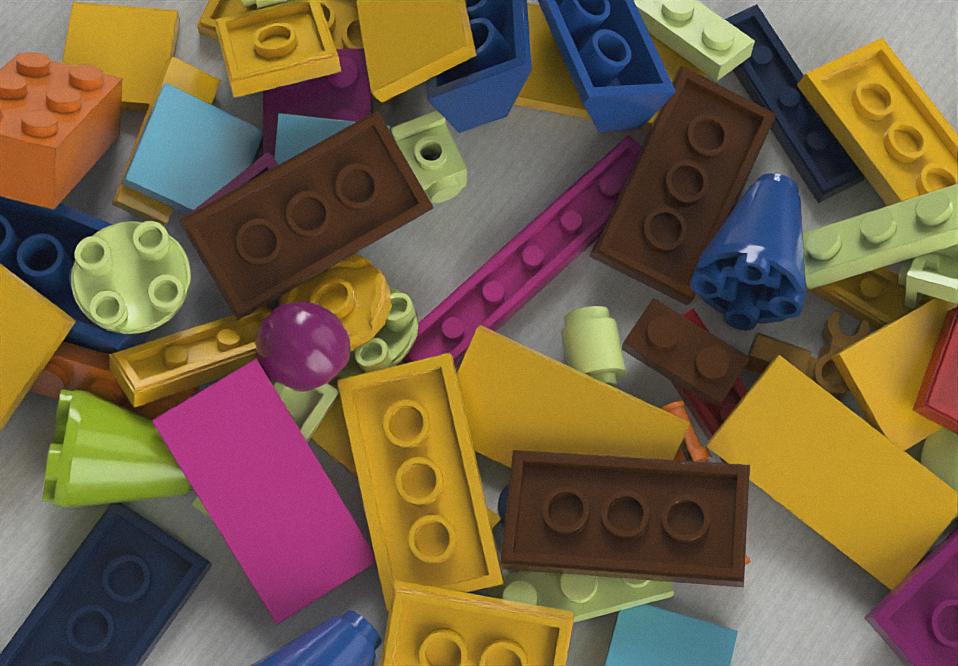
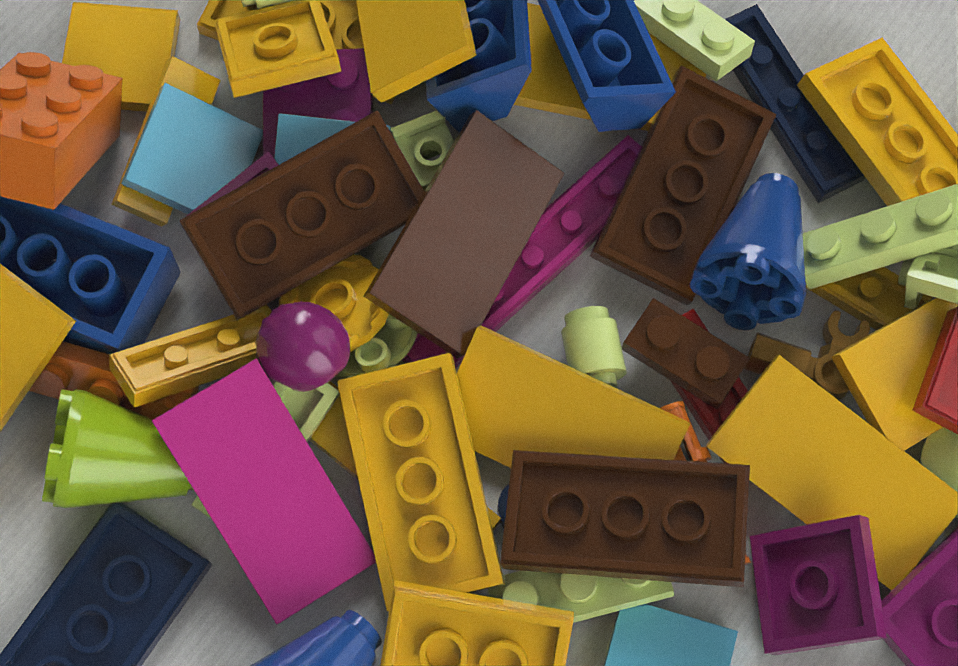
yellowish green dish [71,221,191,334] -> none
none -> reddish brown tile [363,110,565,358]
none -> magenta plate [750,515,887,655]

